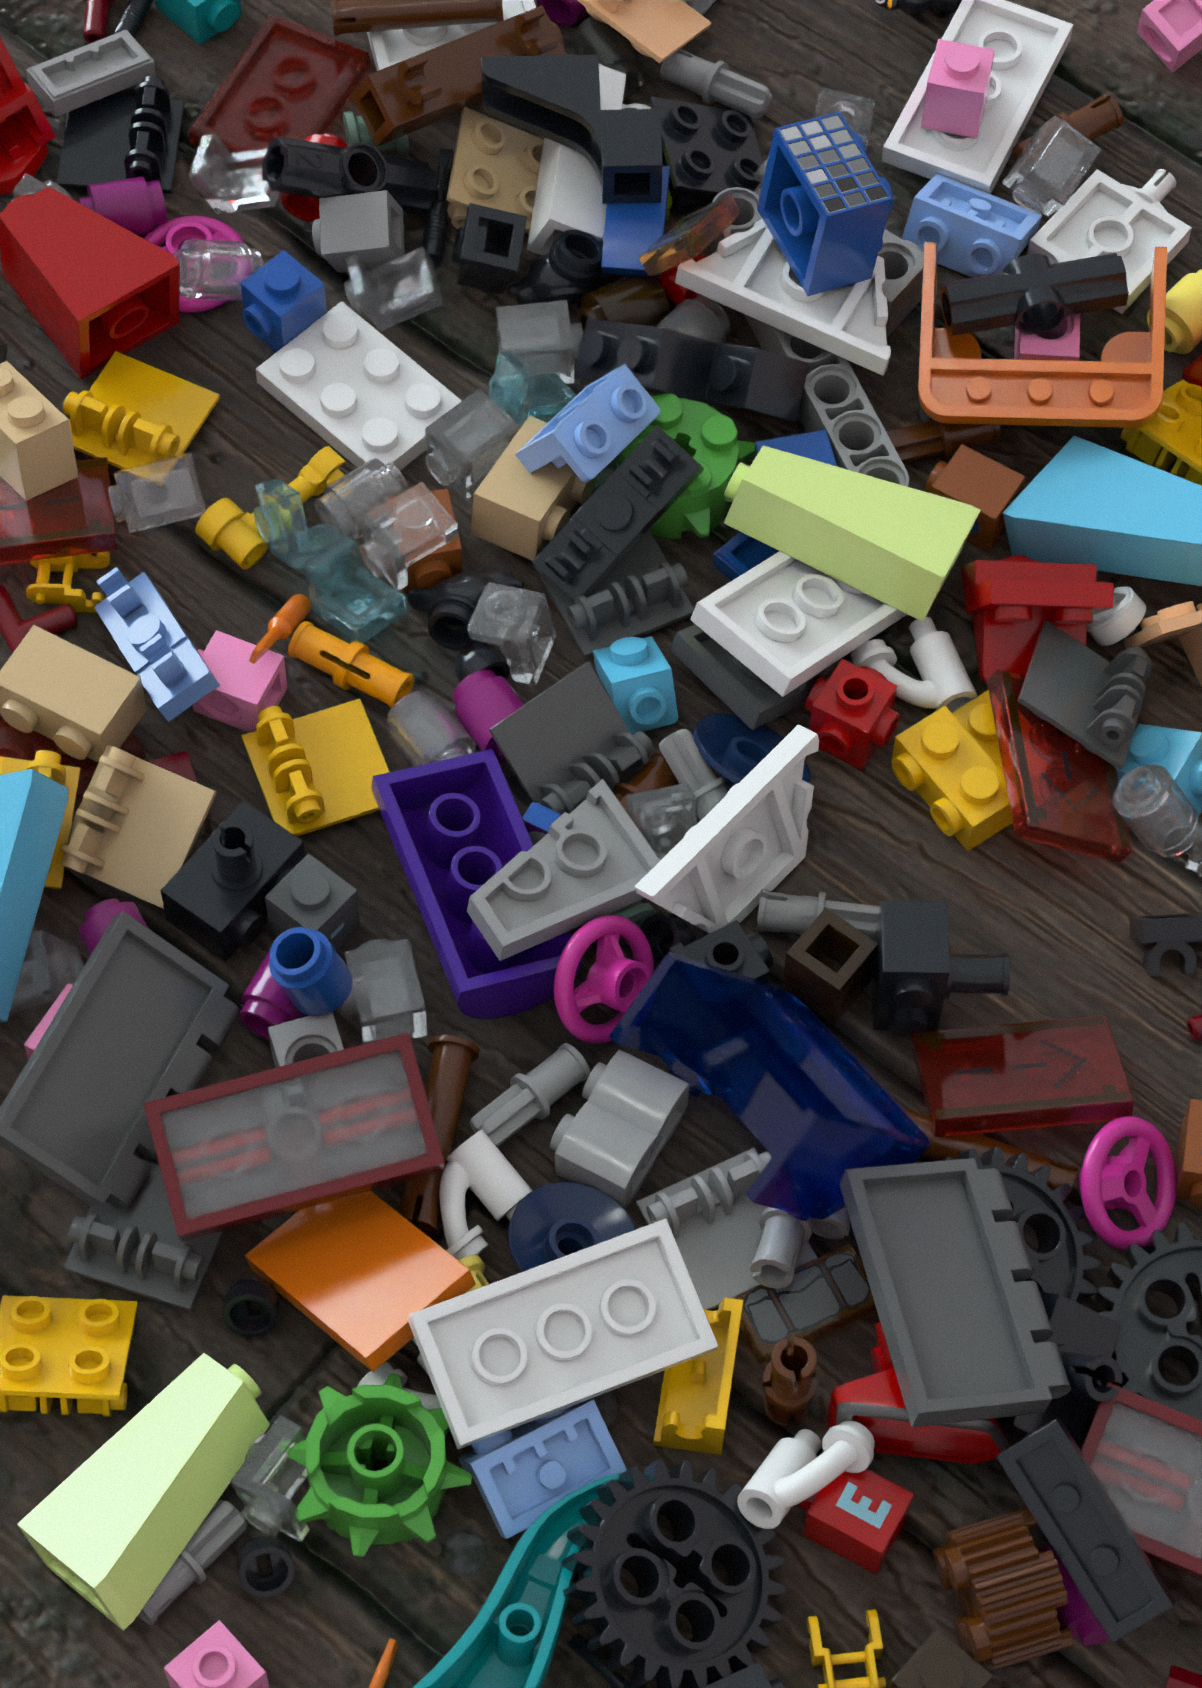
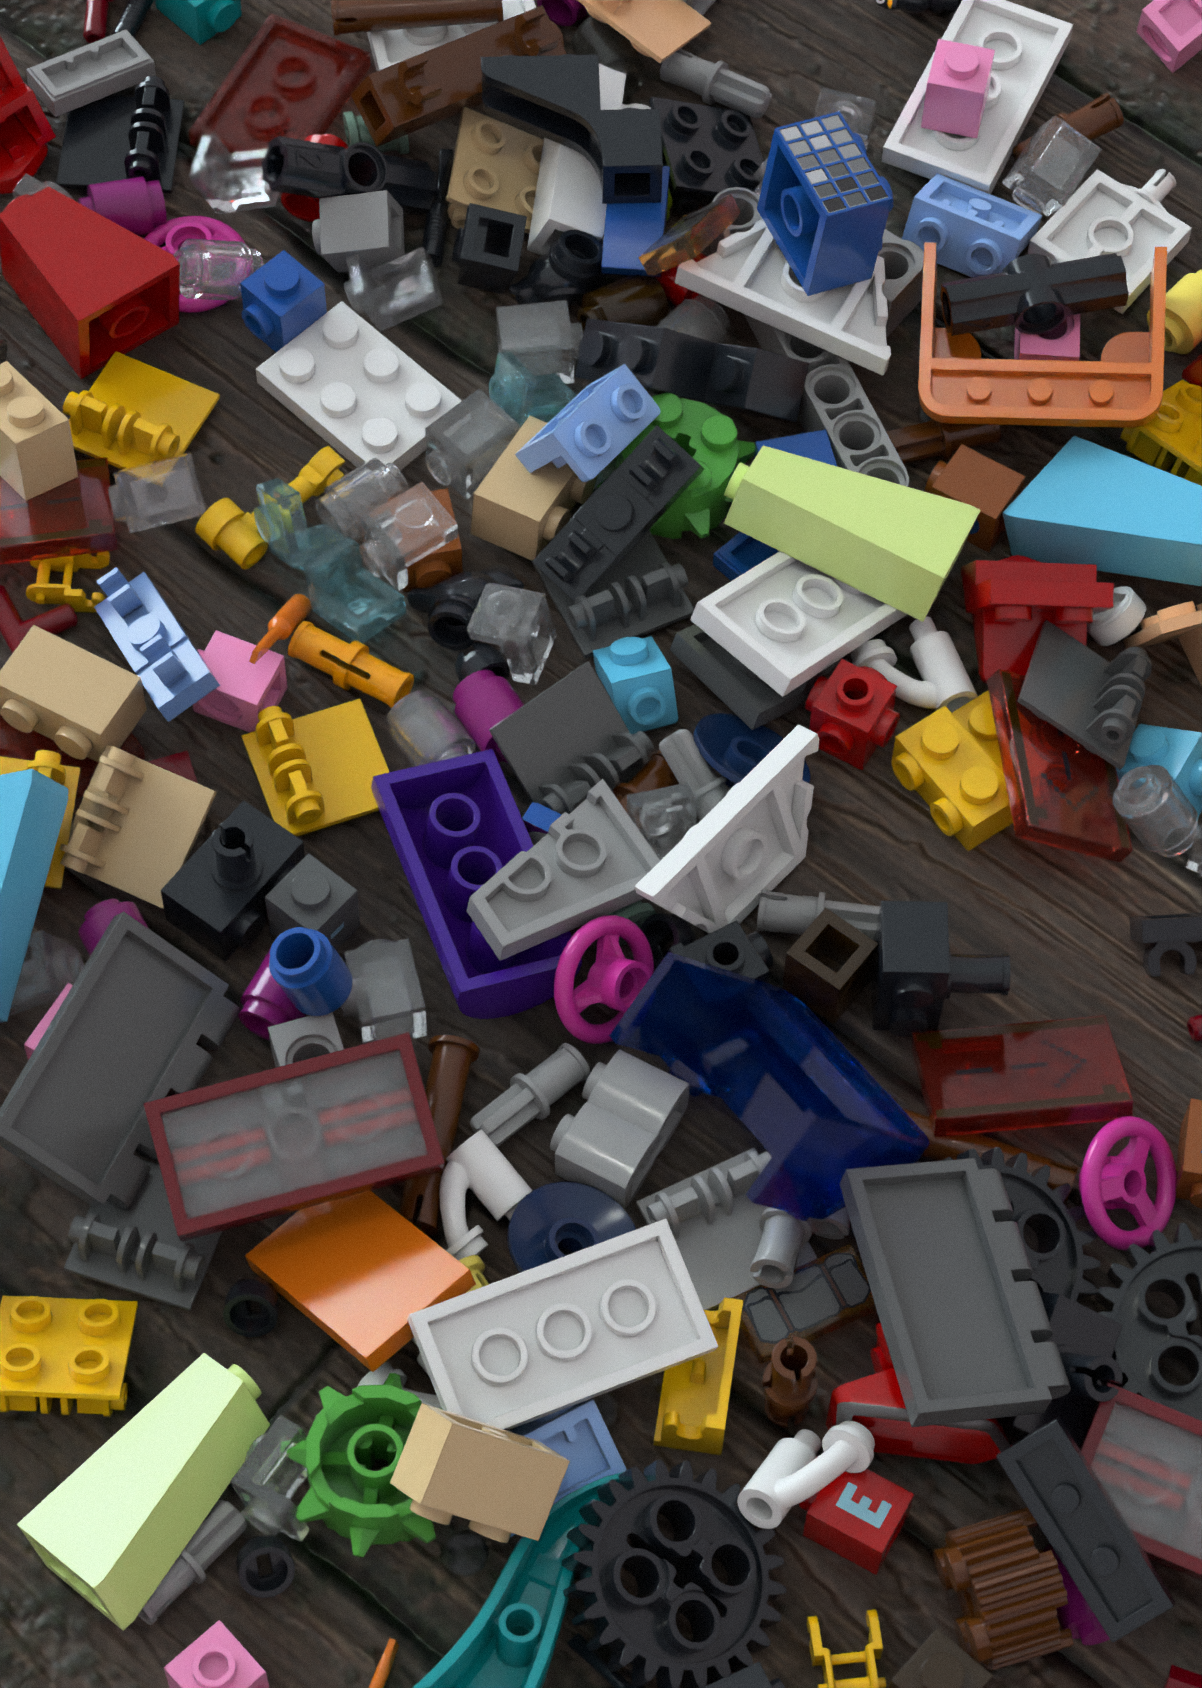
none -> tan brick [390,1403,570,1543]

